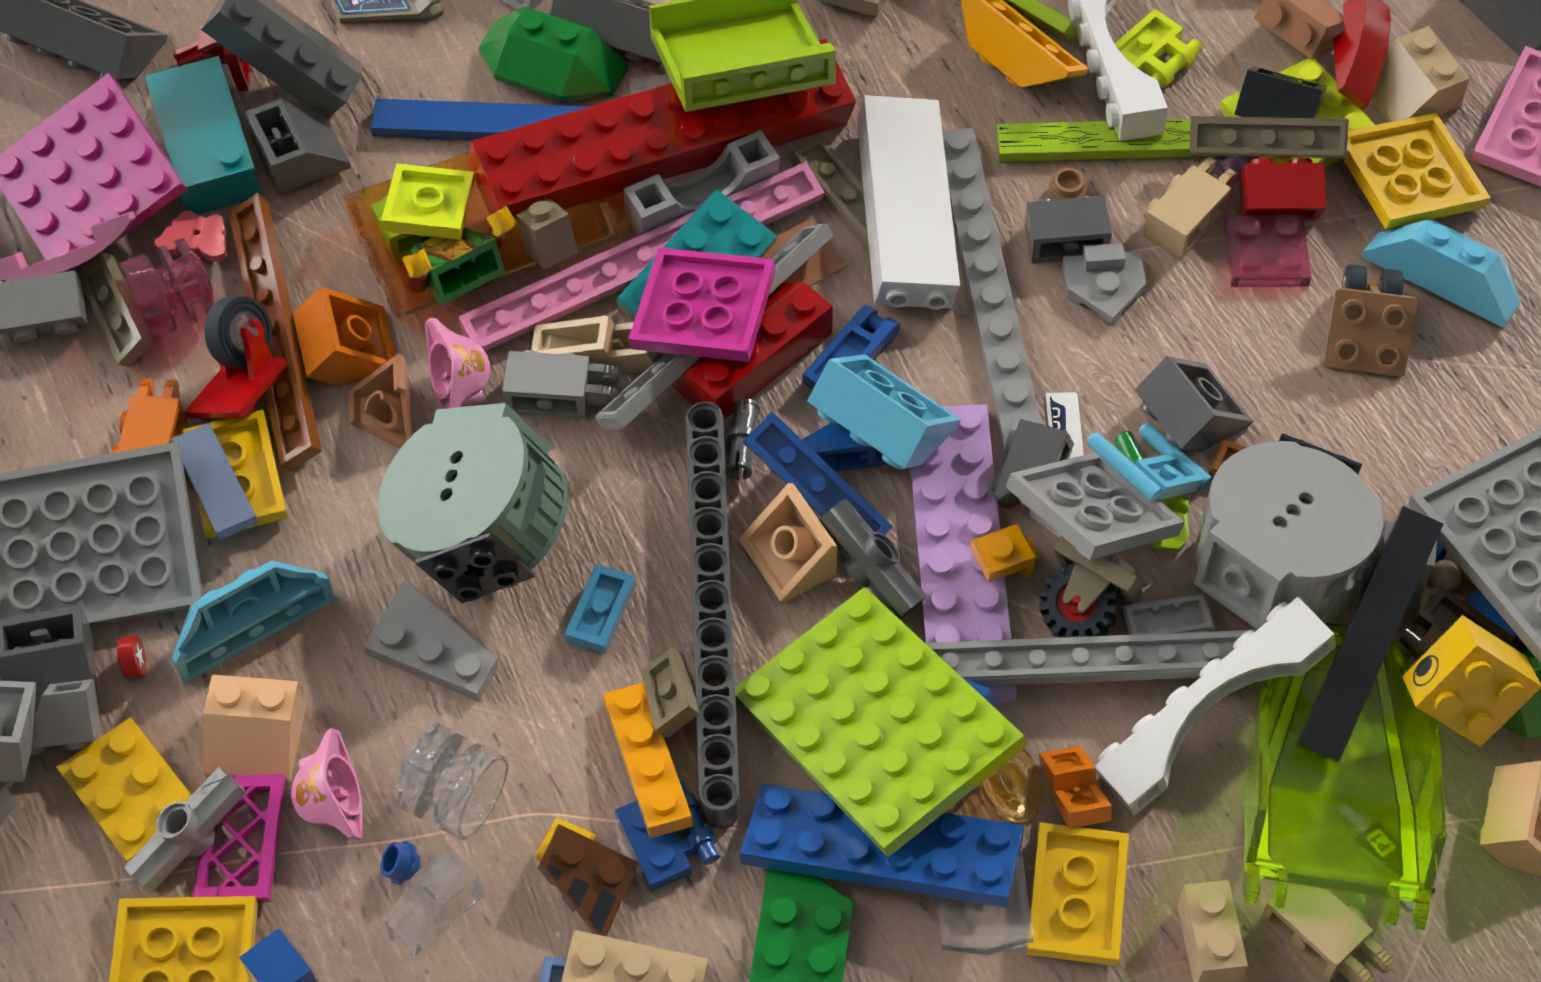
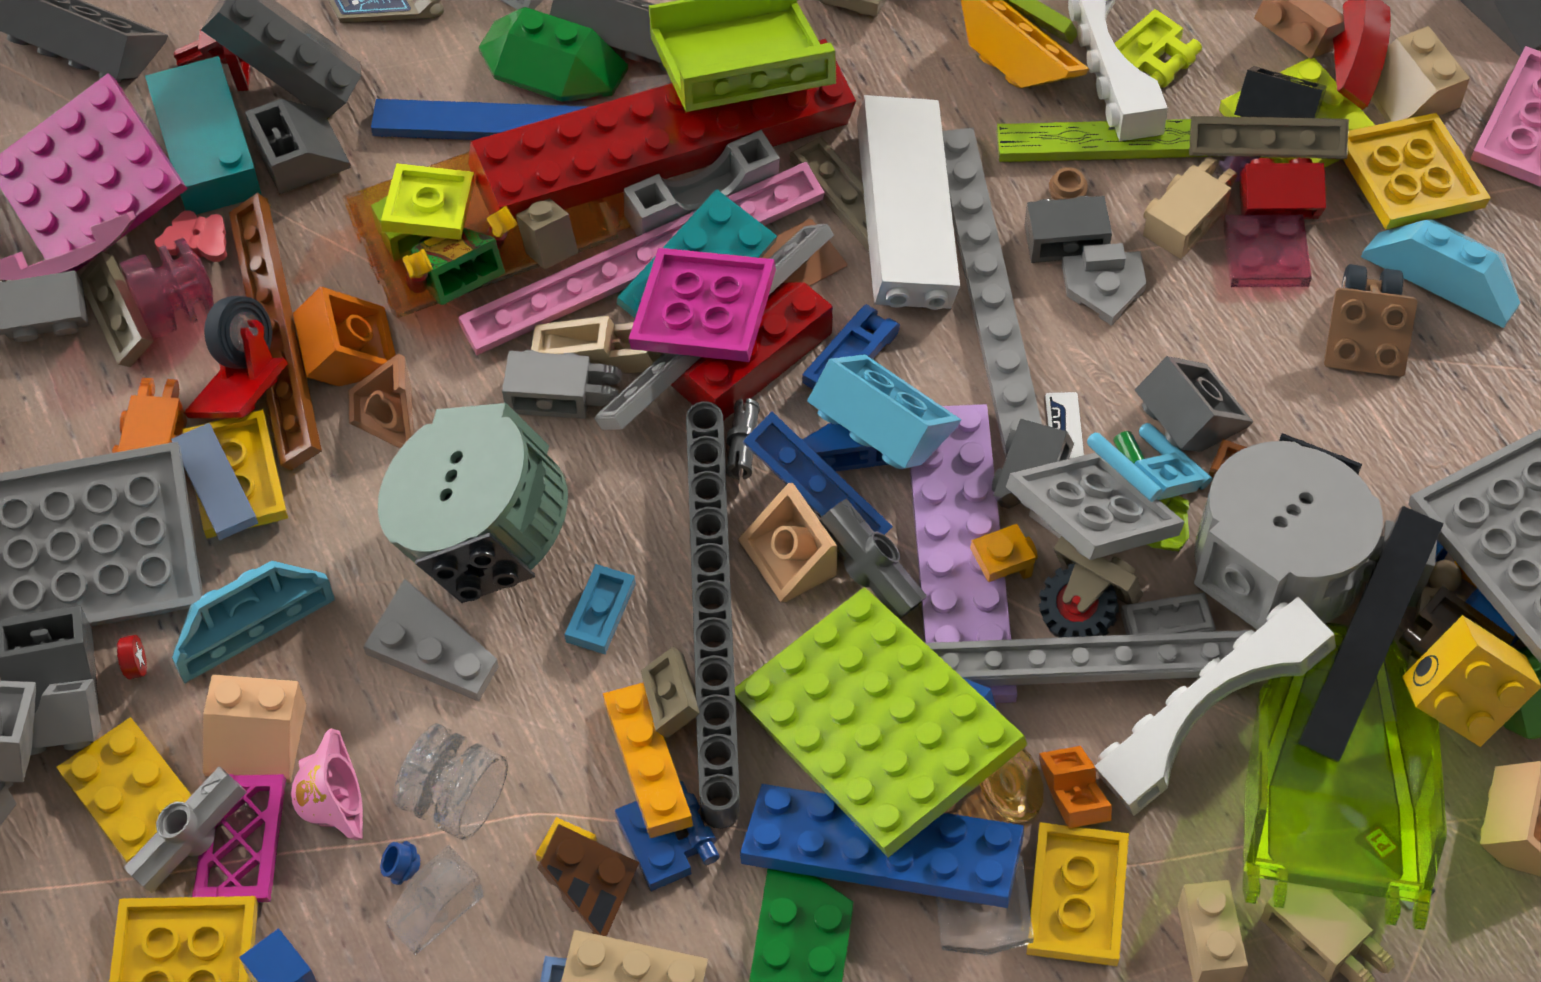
bright pink hat [425,318,491,409] -> none

